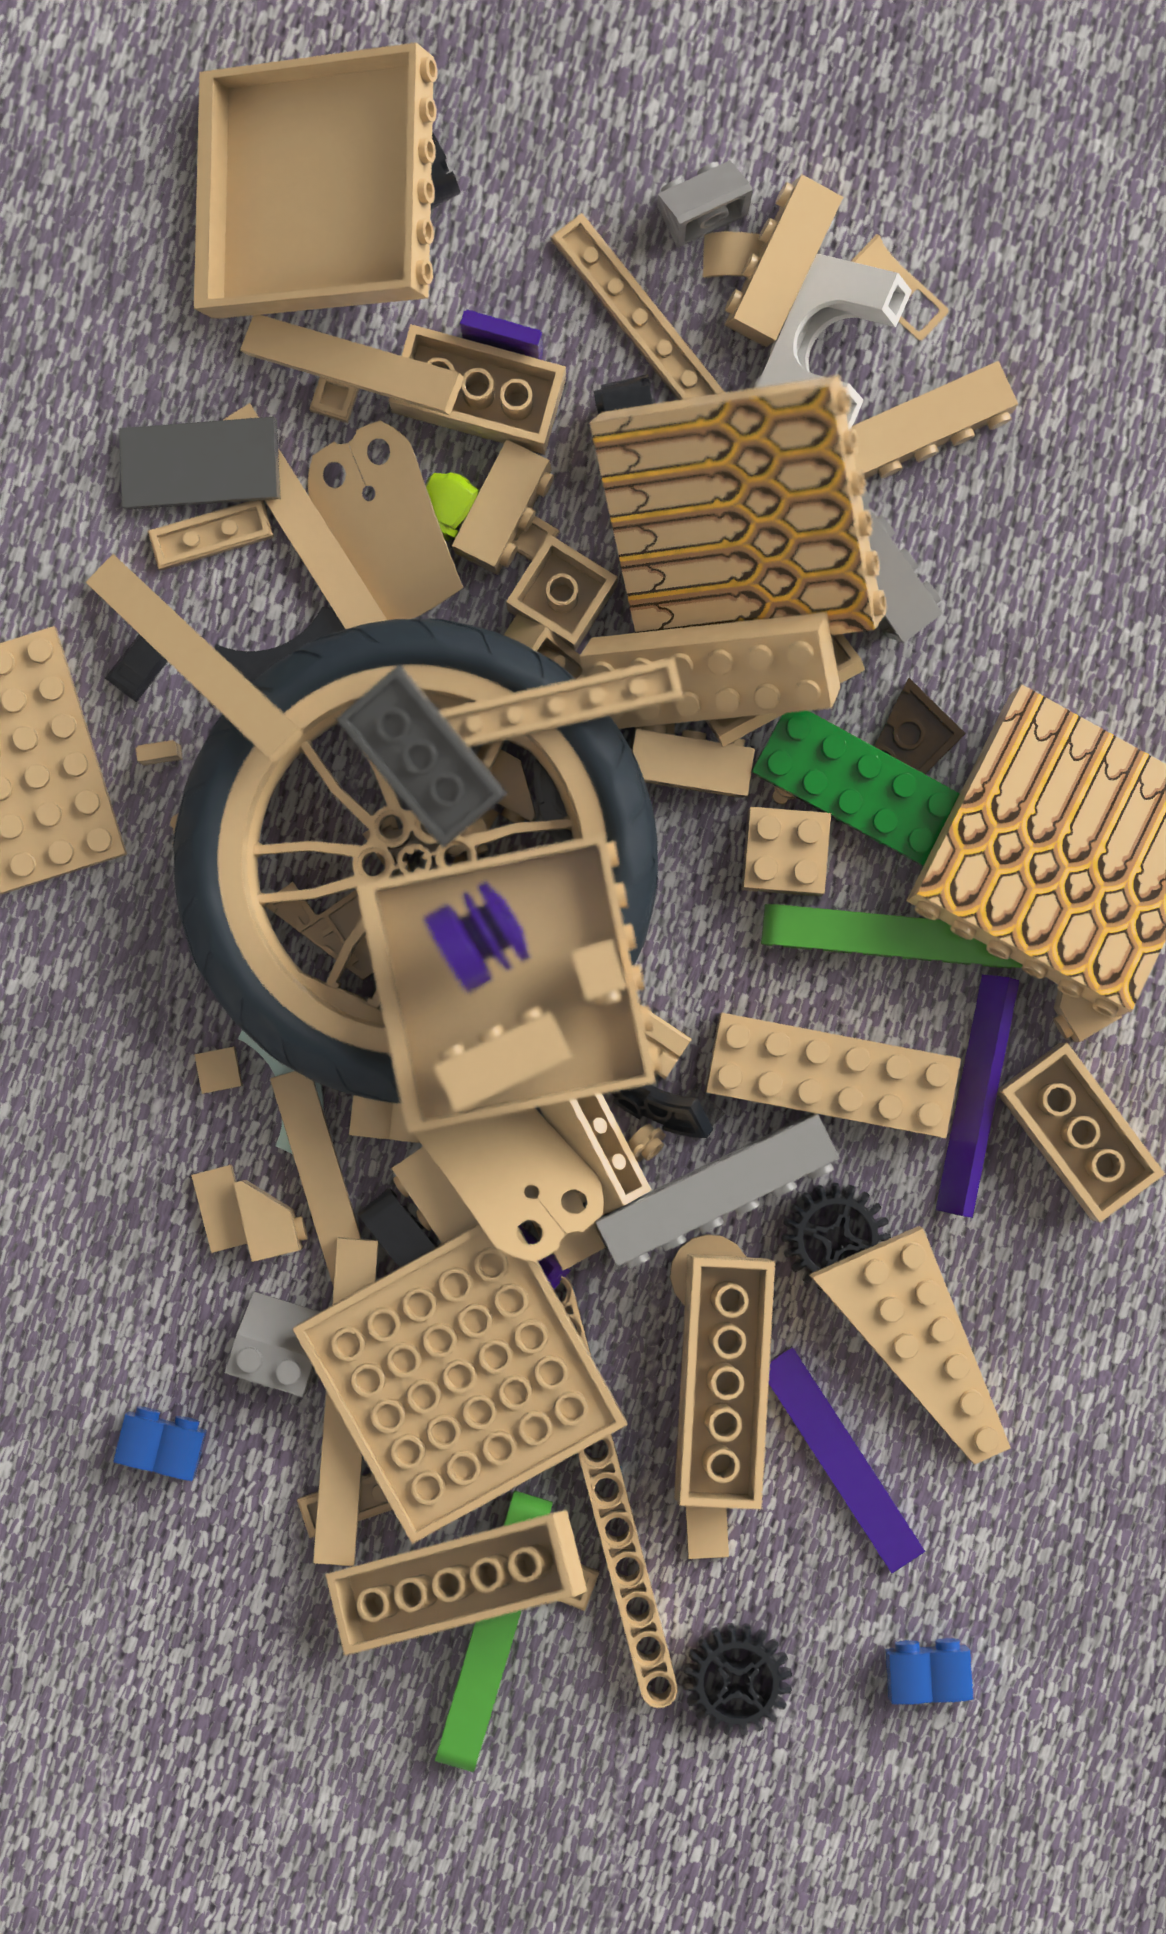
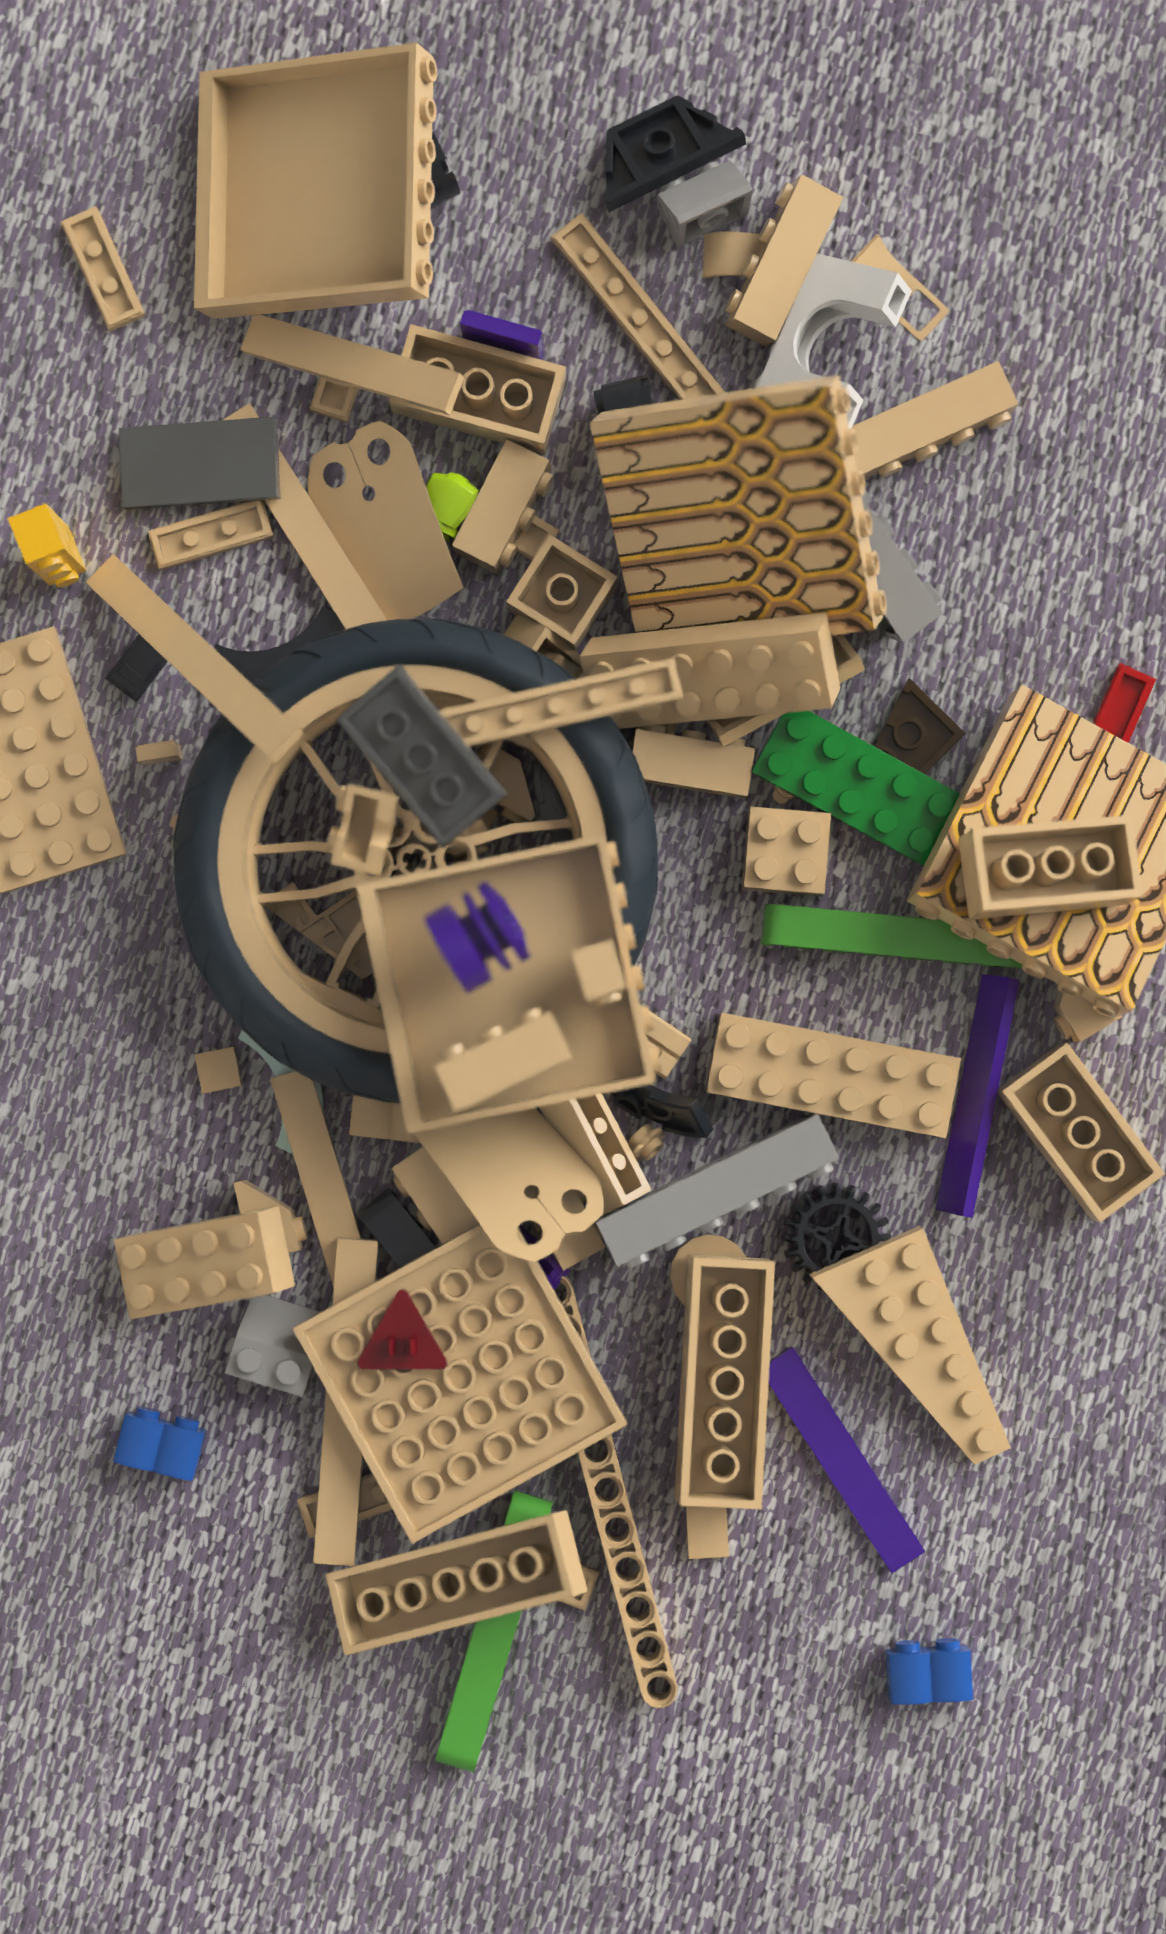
tan tile [191,1164,247,1253] -> none
black gear [683,1623,792,1736] -> none
none -> yellow brick [8,503,87,588]
none -> tan tile [60,206,146,332]
none -> tan brick [114,1206,295,1319]
none -> tan cylinder [327,784,399,876]
none -> dark red piece [357,1289,448,1369]
none -> black wing [604,95,746,212]
none -> tan brick [958,815,1143,920]
none -> red tile [1092,663,1156,743]

